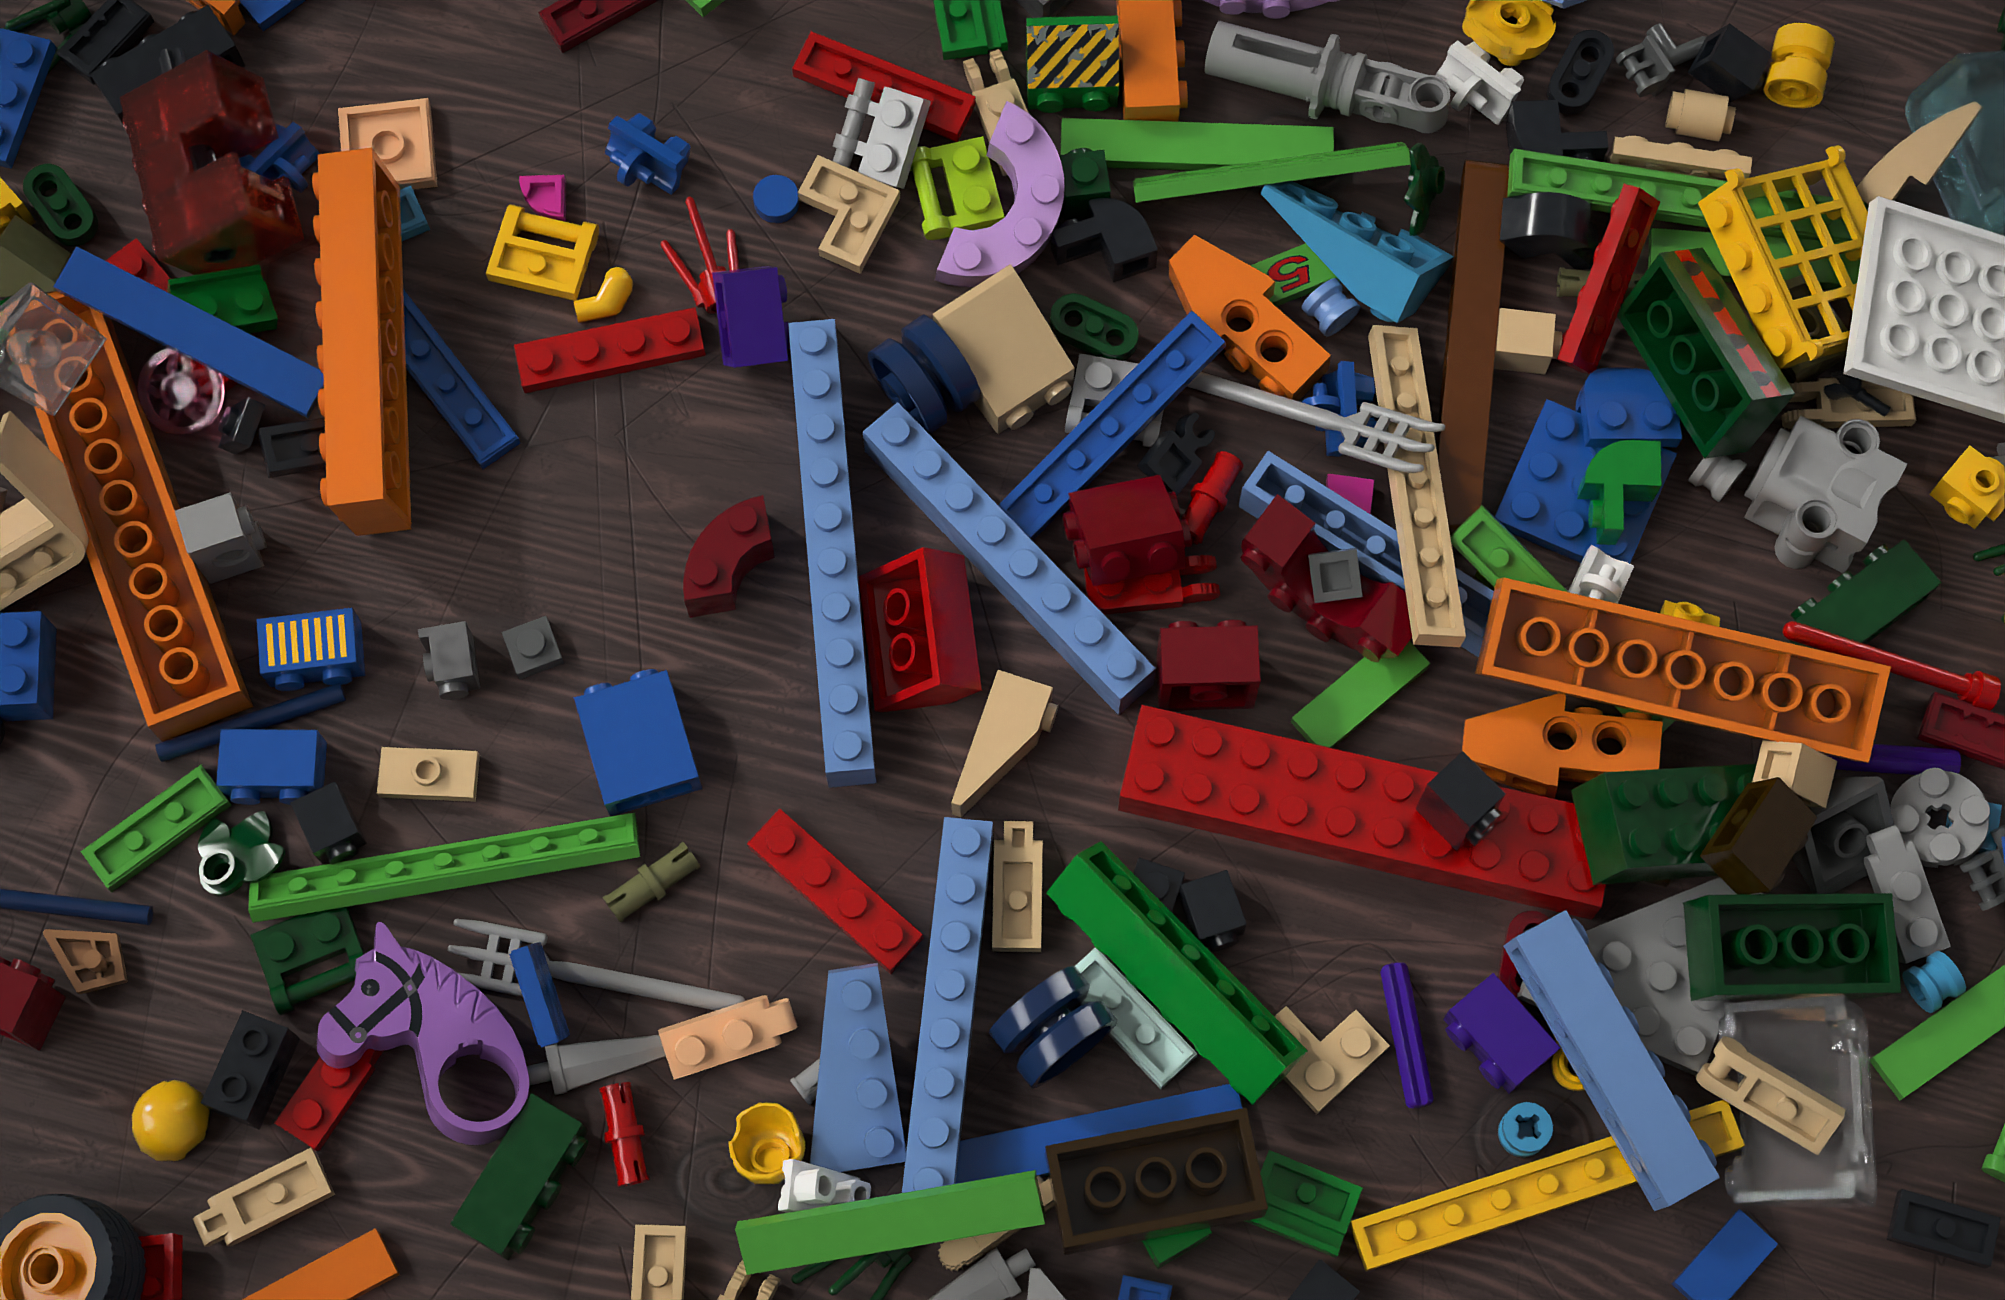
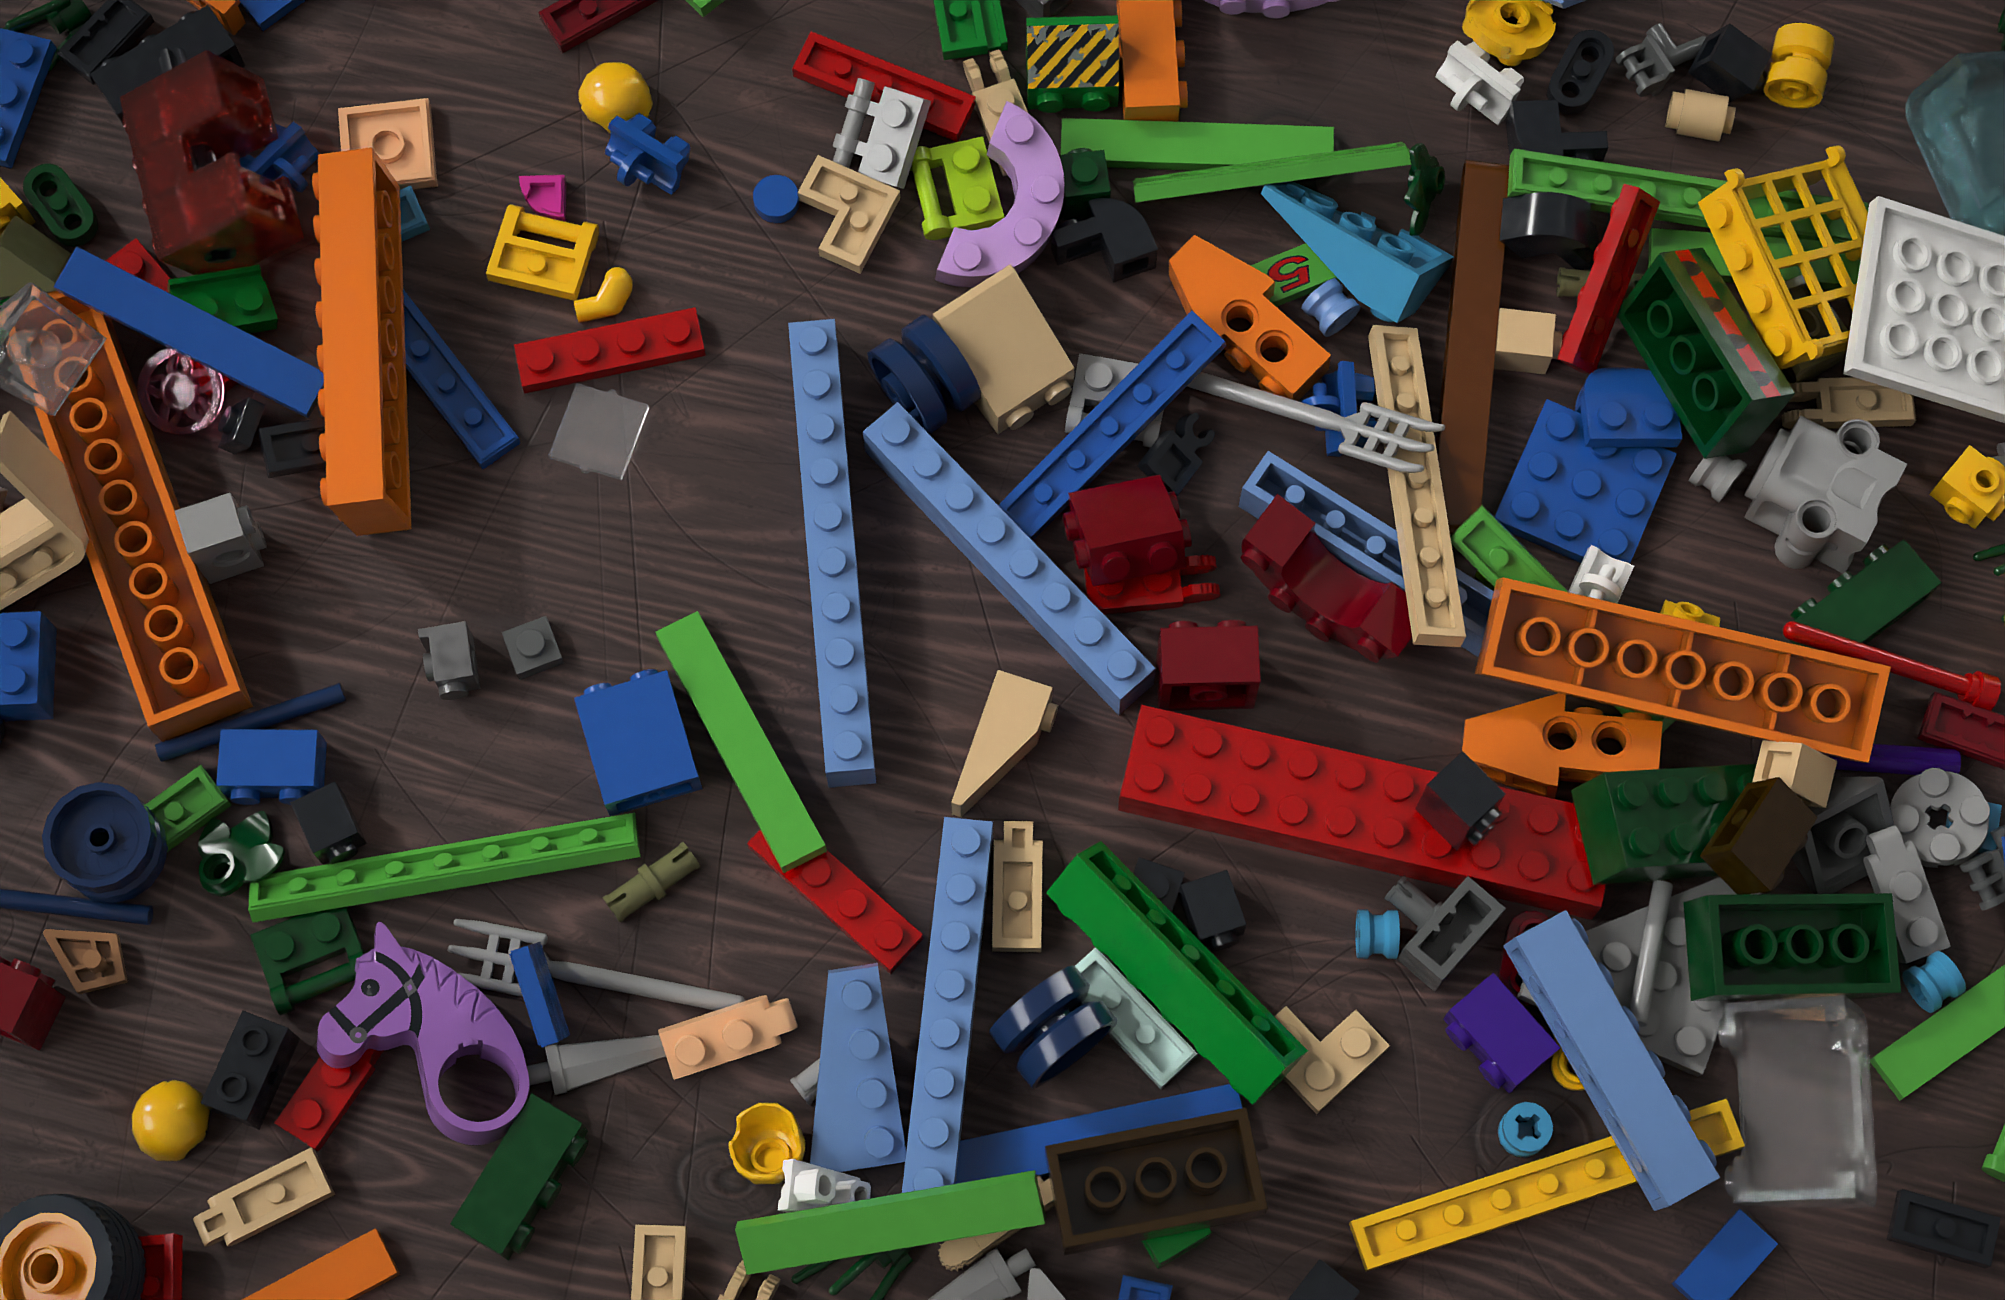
blue brick [257,607,365,691] -> none
tan plate [377,747,480,802] -> none
red pin [599,1082,650,1187] -> none
red plant [660,197,739,314] -> none
dark red brick [683,495,775,618] -> none
dark purple brick [712,266,790,368] -> none
red slope [859,547,982,712] -> none
dark green plate [1050,293,1139,361] -> none
red pin [1181,451,1244,545] -> none
light grey piece [1205,21,1450,133] -> none
green plate [1245,1150,1363,1258] -> none
bright green tile [1291,641,1430,748] -> none
dark grey plate [1308,548,1363,603] -> none
dark pink tile [1326,473,1374,514] -> none
dark purple axle [1380,962,1434,1108] -> none
green brick [1577,440,1662,545] -> none
tan plate [1607,136,1752,181] -> none
tan plate [1696,1037,1846,1155] -> none
black hand [1824,369,1891,417] -> none
tan slope [1856,101,1984,204] -> none
none -> dark blue wheel [42,782,168,903]
none -> clear piece [549,383,649,480]
none -> yellow hair [578,62,653,134]
none -> bright green tile [655,611,827,873]
none -> dark azure wheel [1355,909,1400,959]
none -> dark grey brick [1384,875,1506,992]
none -> light grey bar [1629,880,1673,1027]

